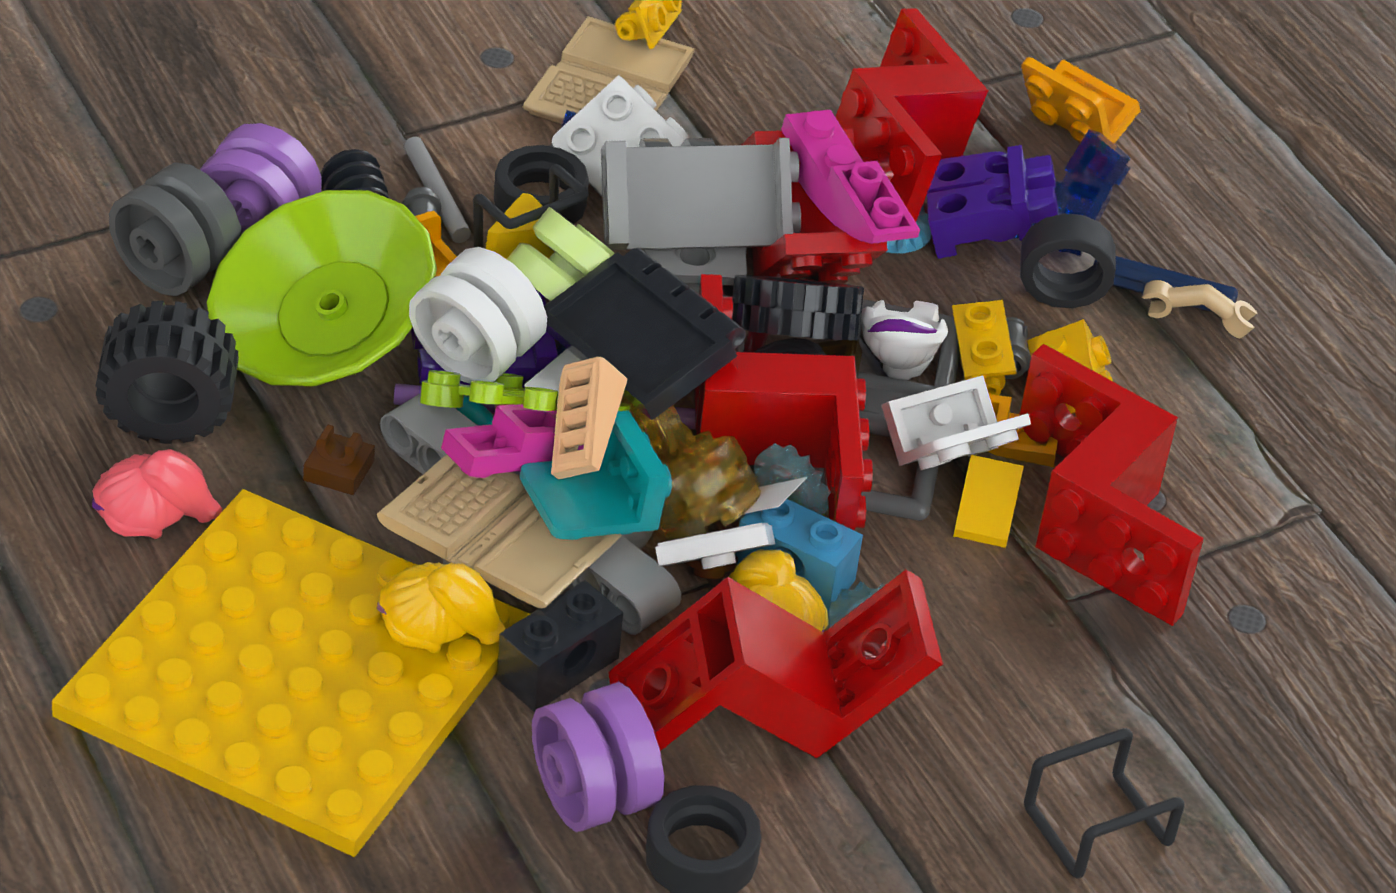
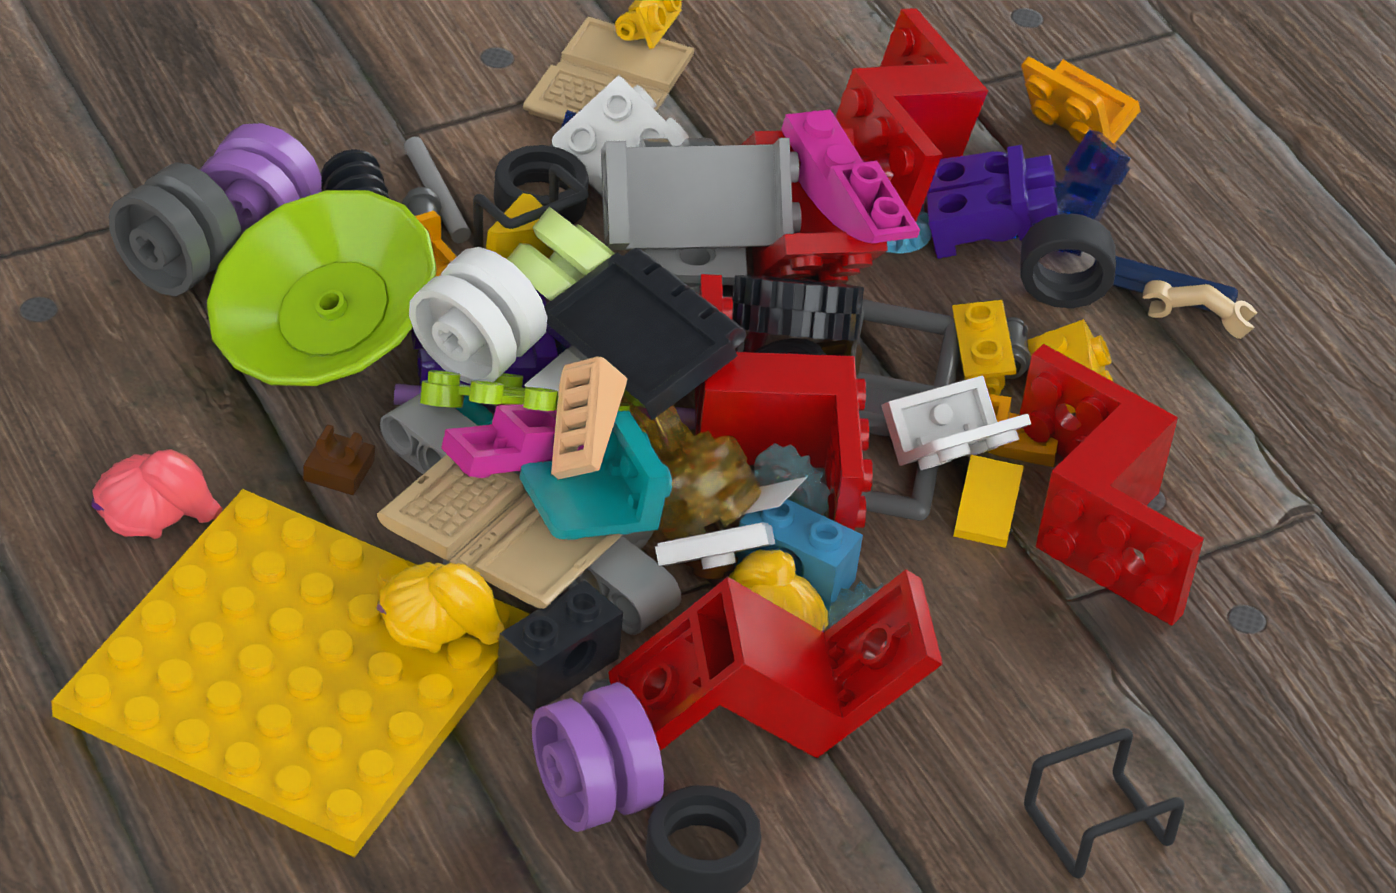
black tyre [95,301,239,444] -> none
white hair [861,300,948,381] -> none

